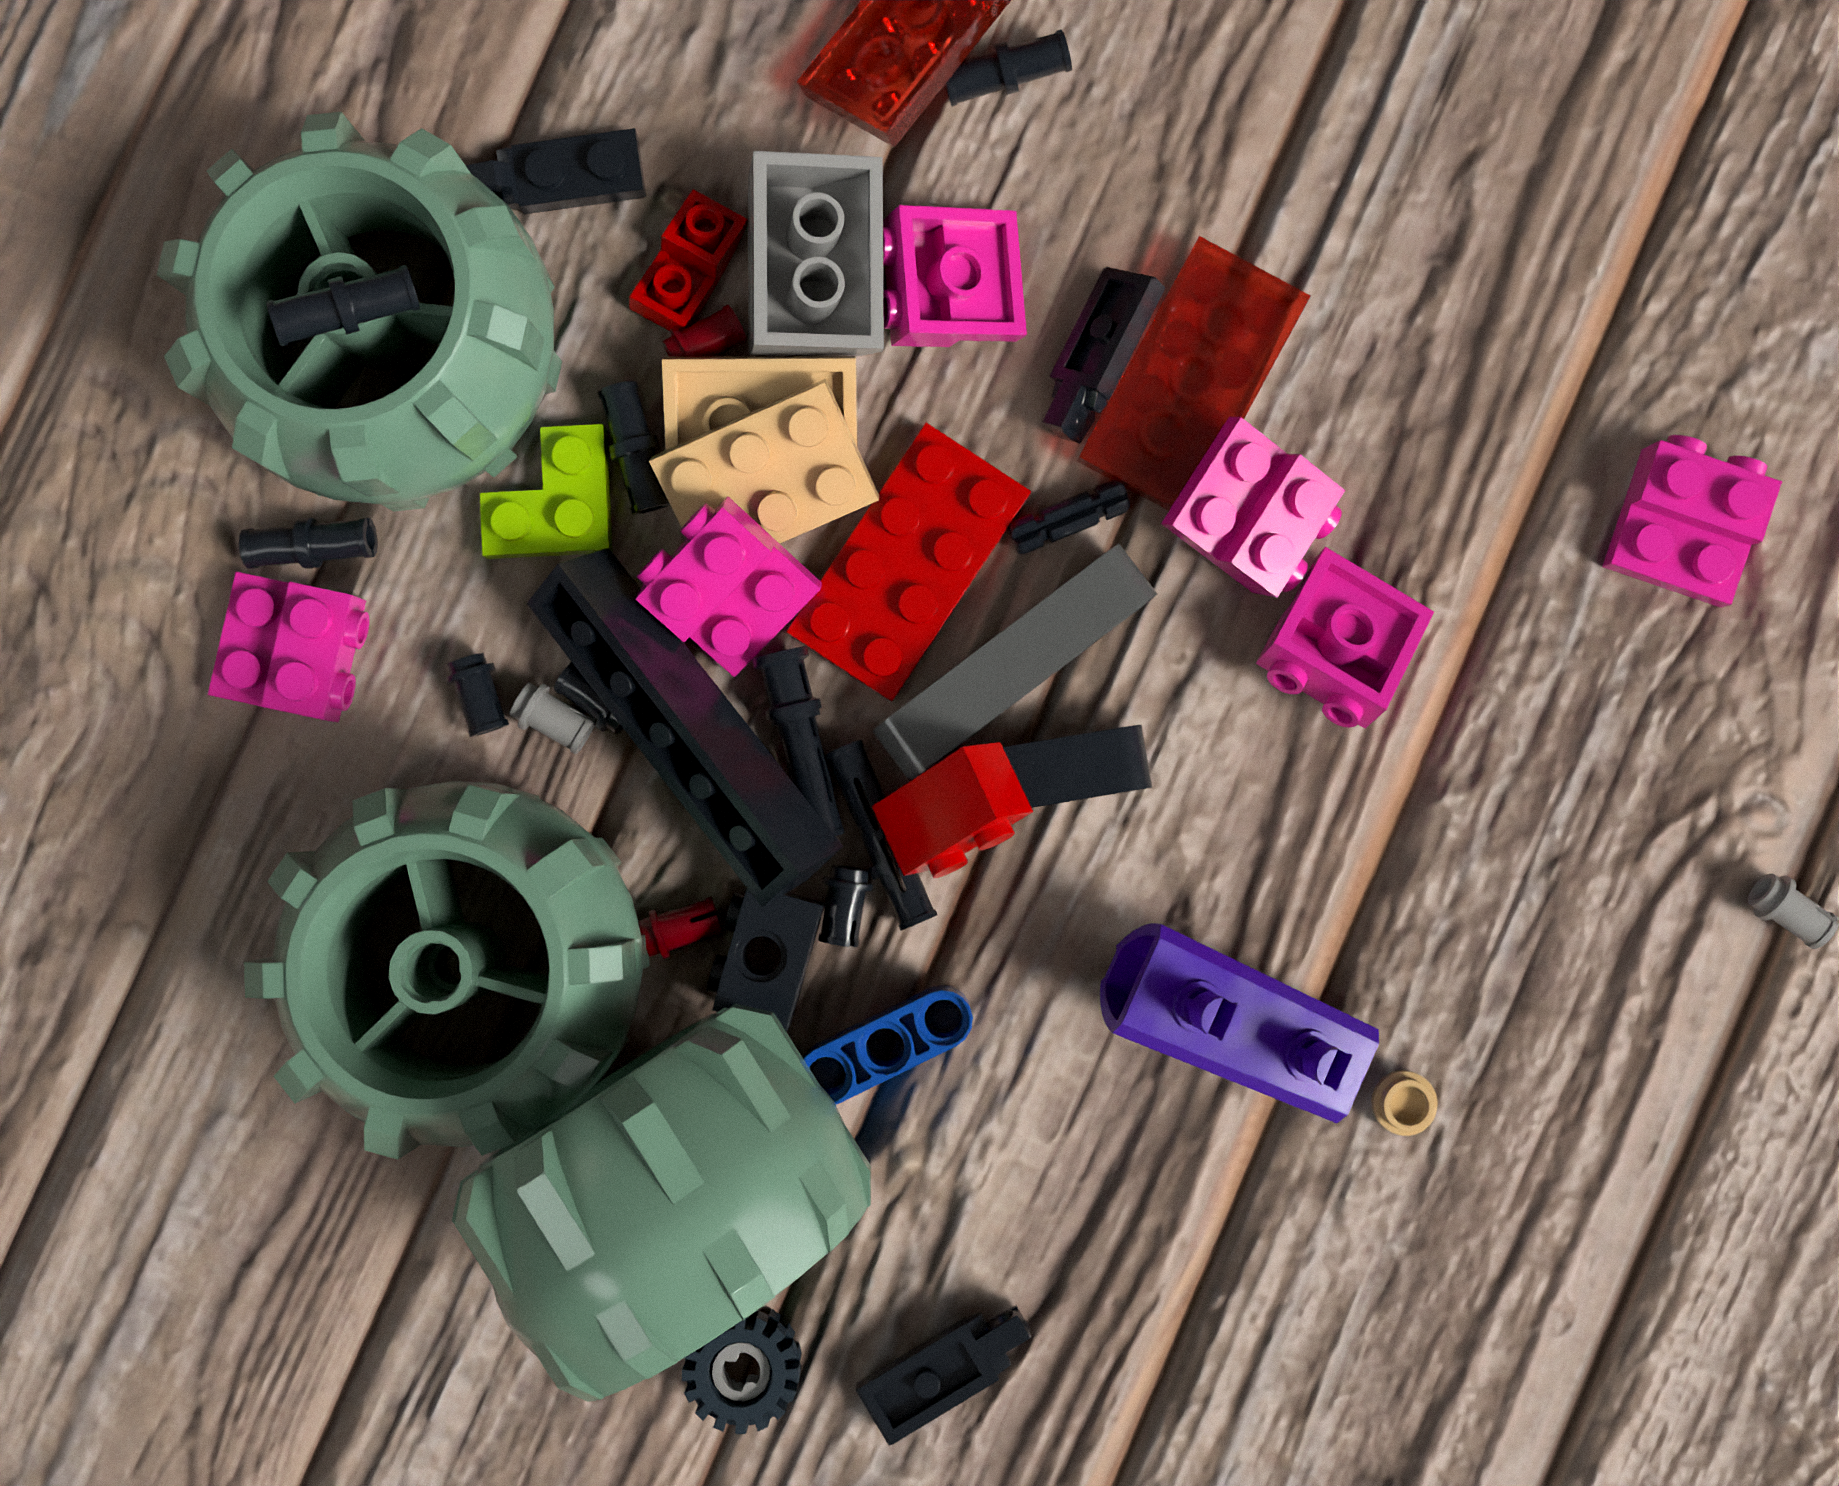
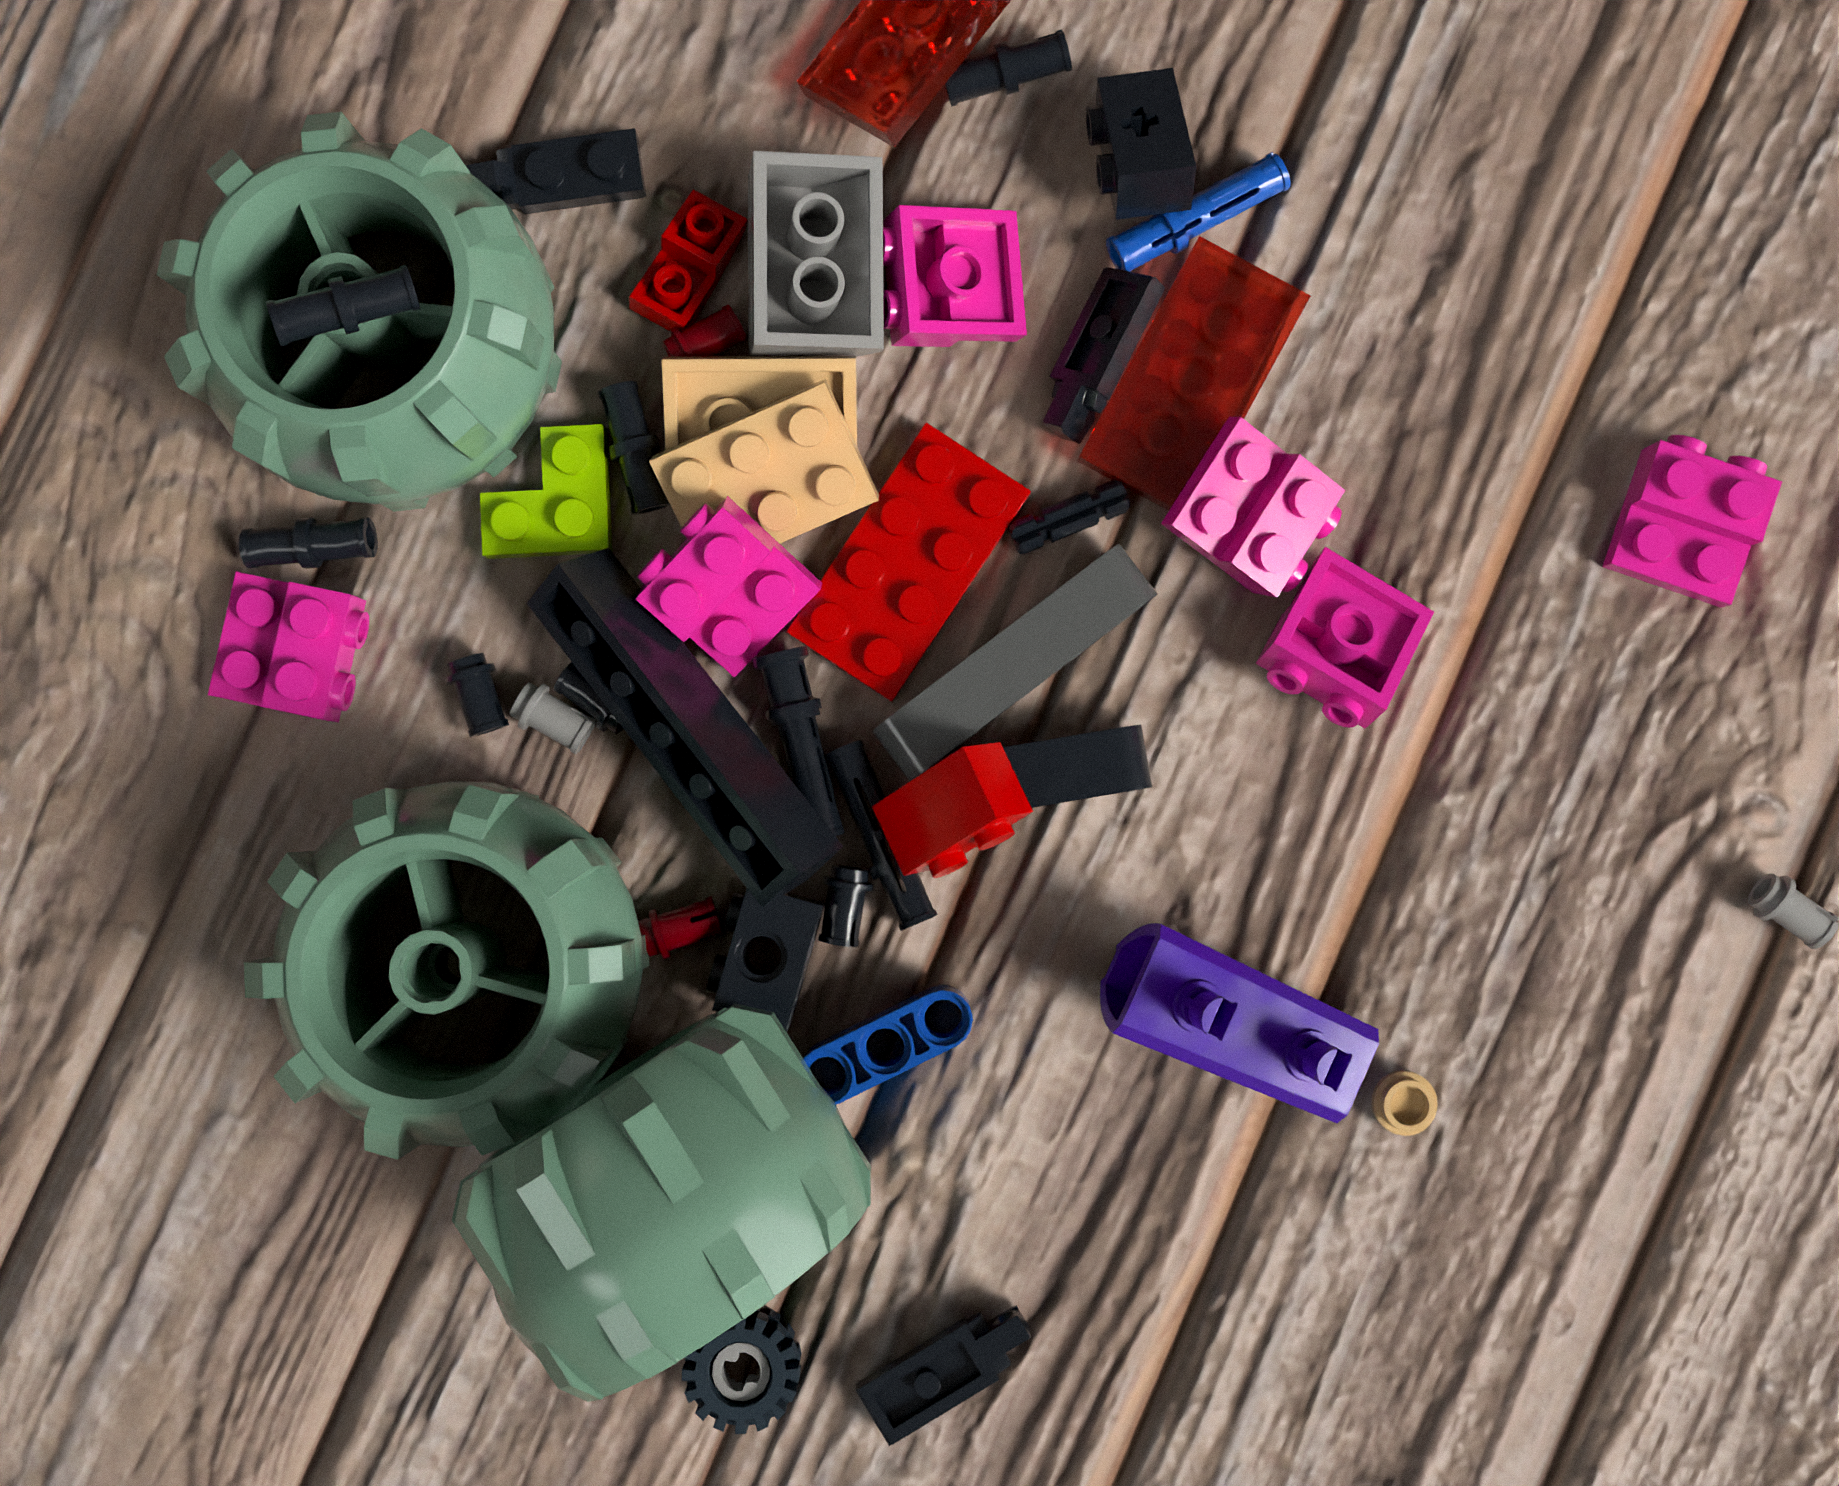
none -> black brick [1086,68,1196,220]
none -> blue pin [1106,152,1291,272]

